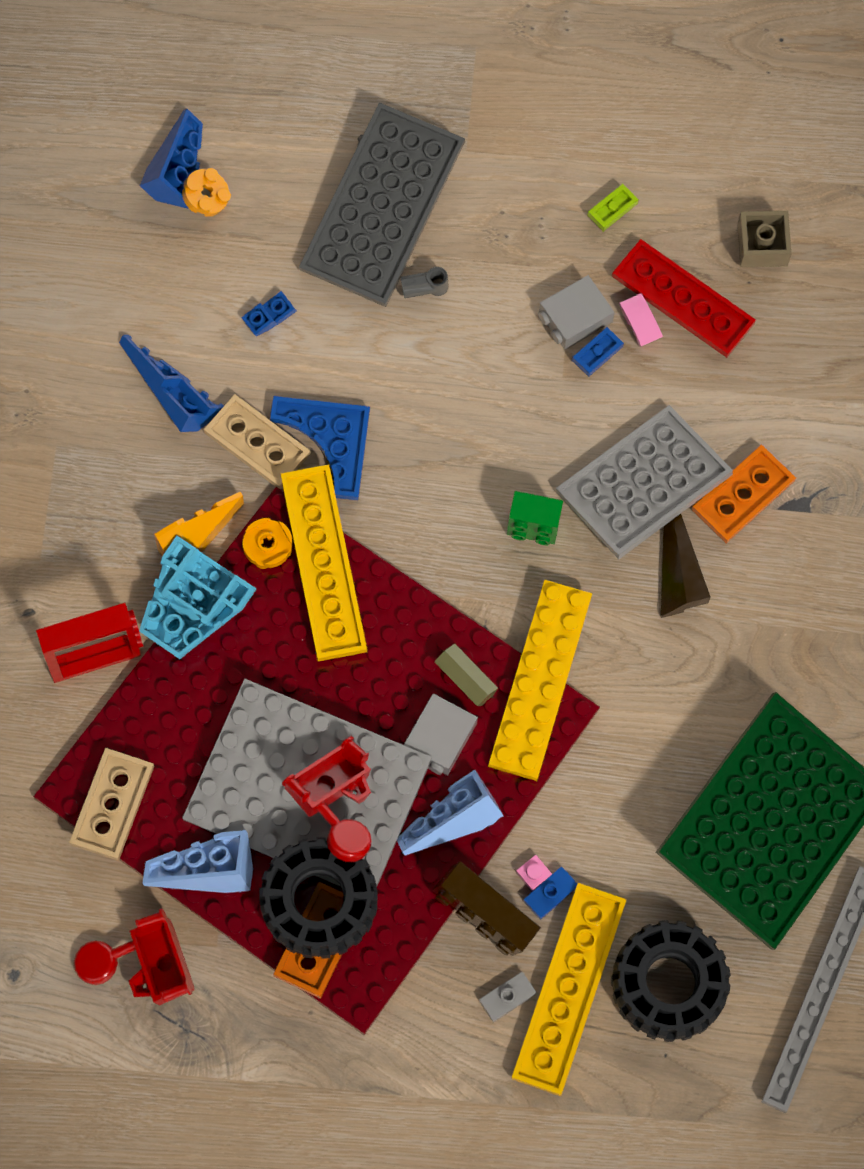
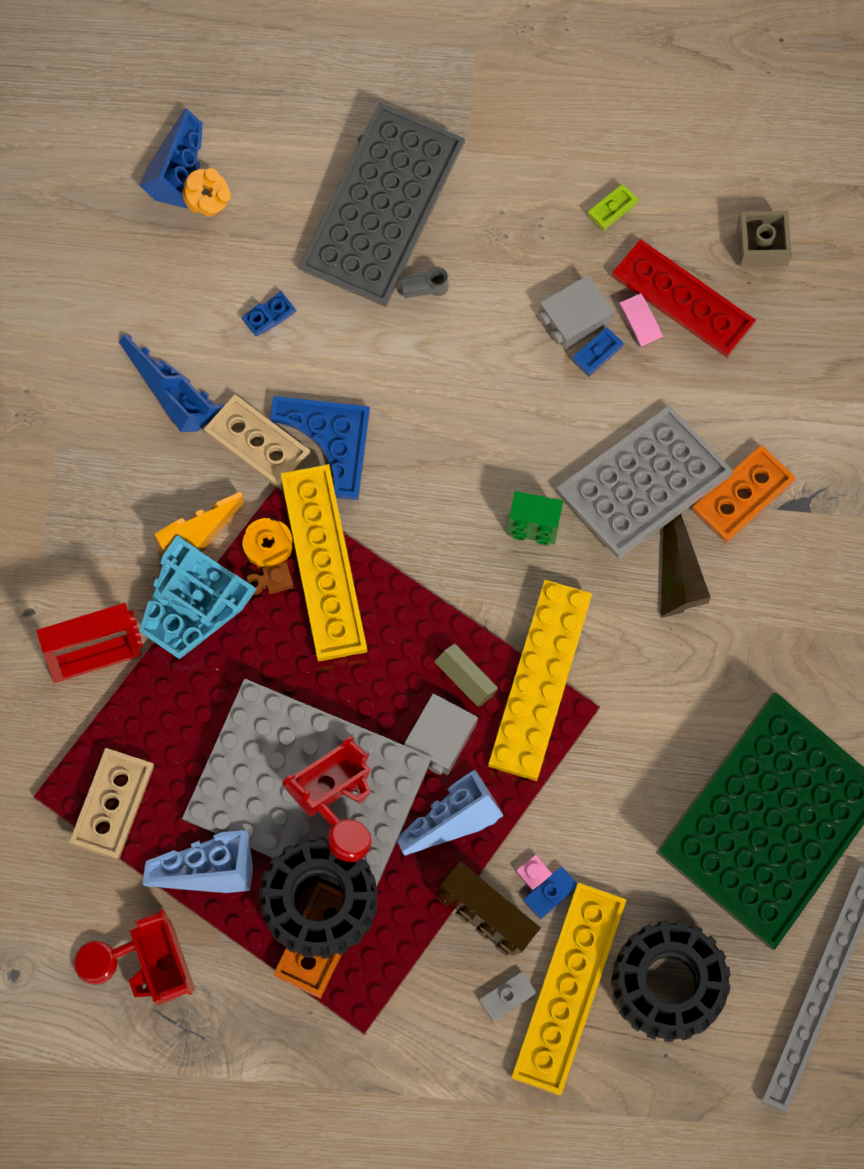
none -> dark orange plate [247,562,293,595]

